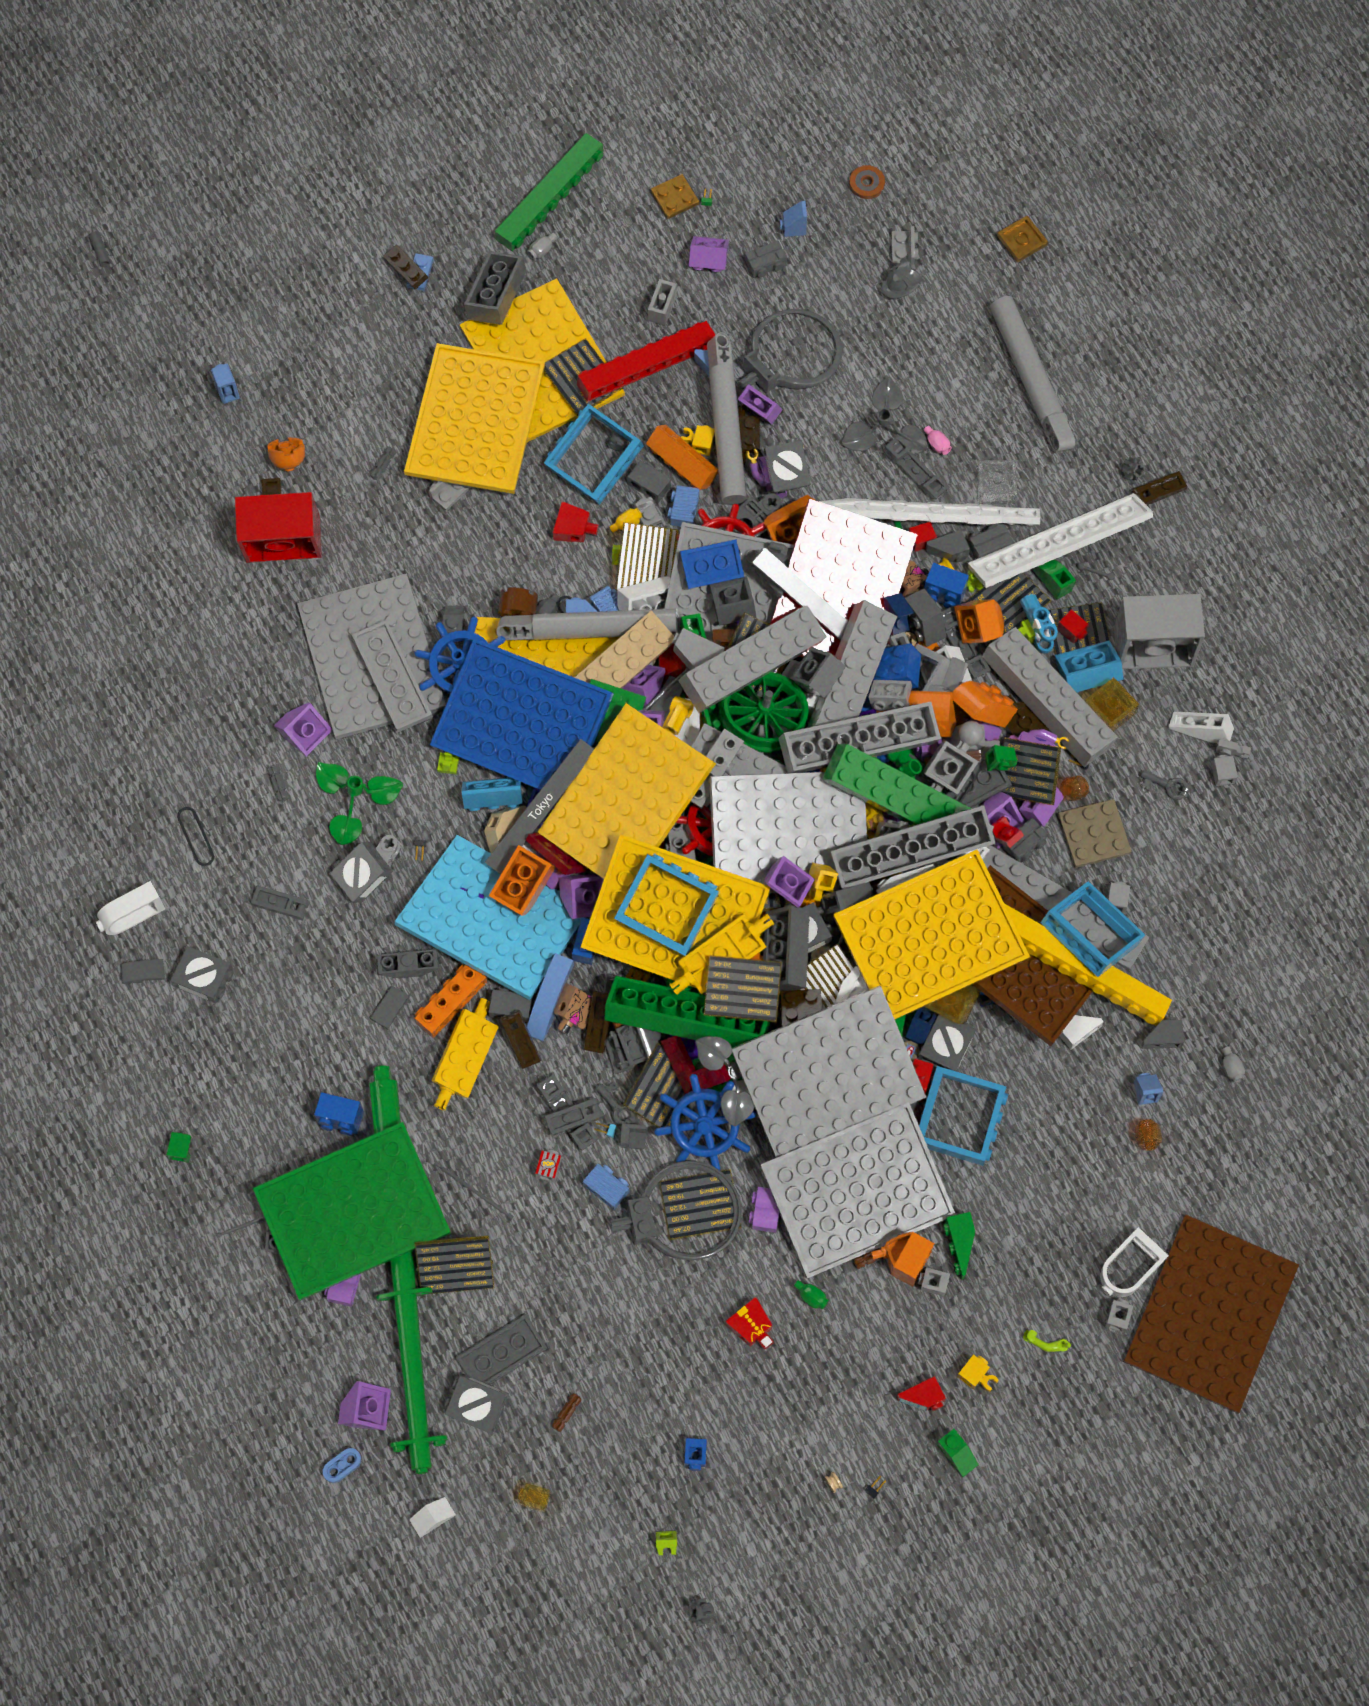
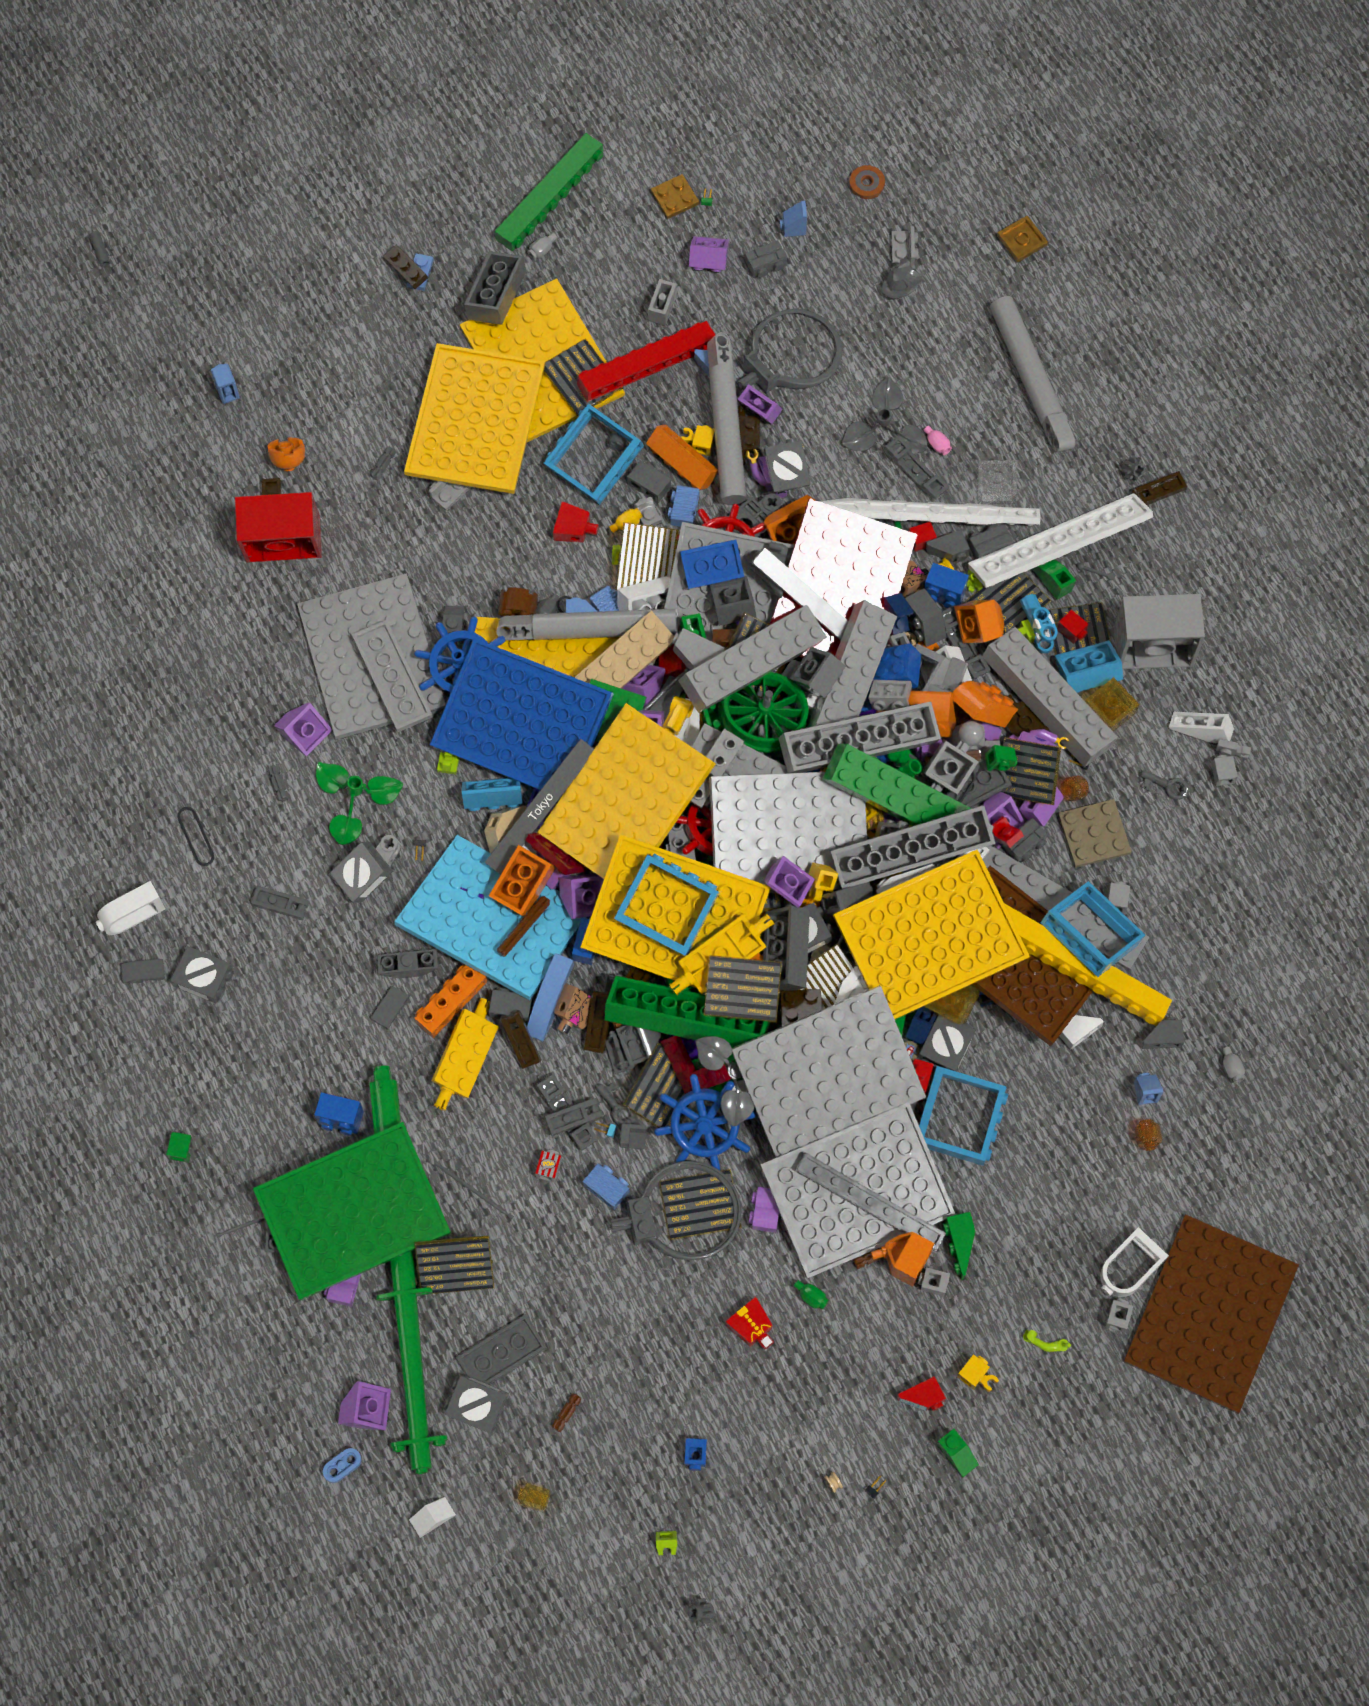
none -> reddish brown axle [497,896,550,957]
none -> tile [795,1152,946,1251]

